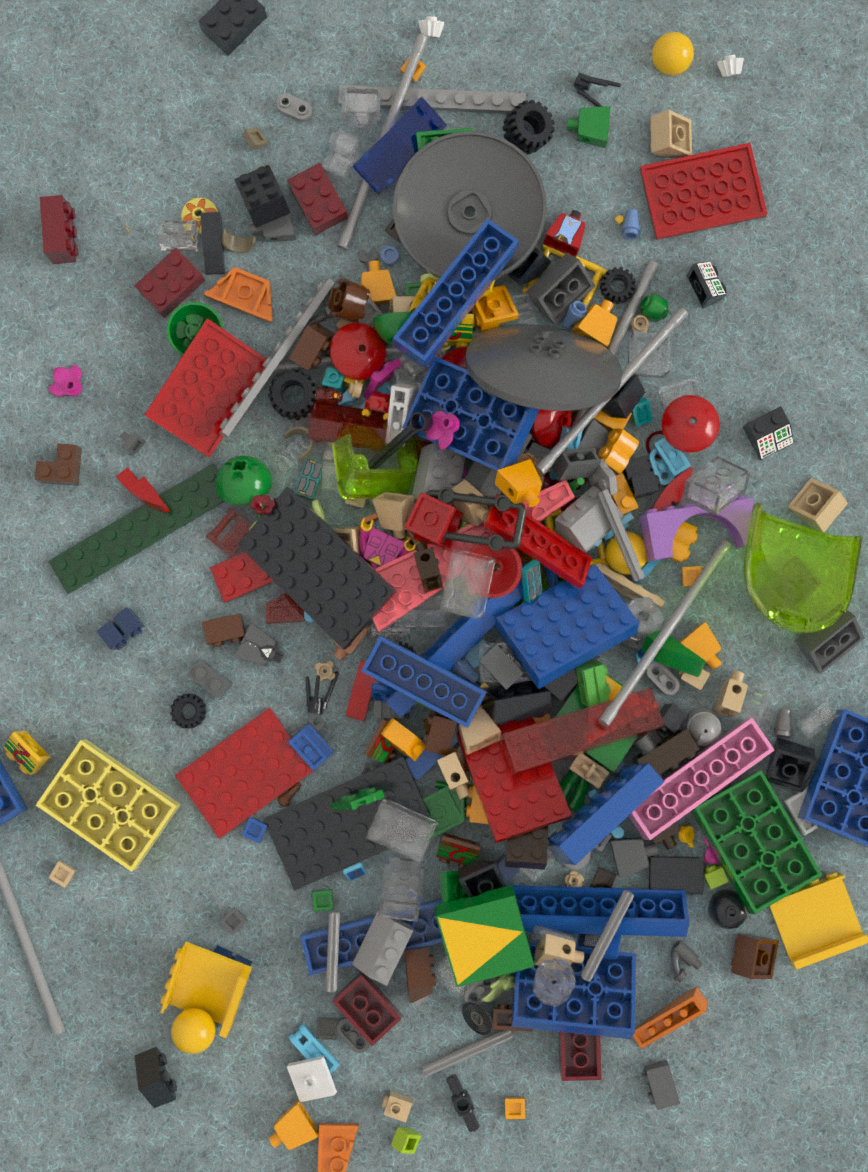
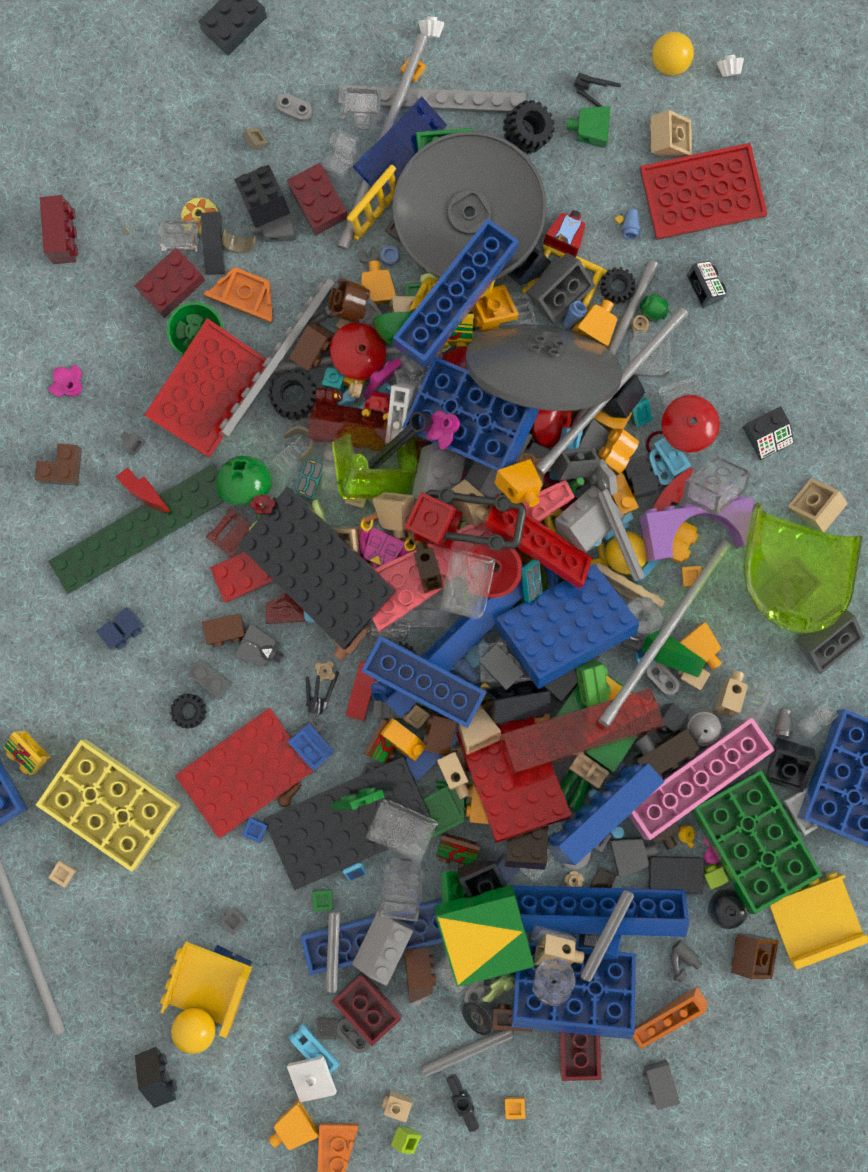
none -> yellow bar [347,165,397,241]
none -> tan plate [402,703,430,729]

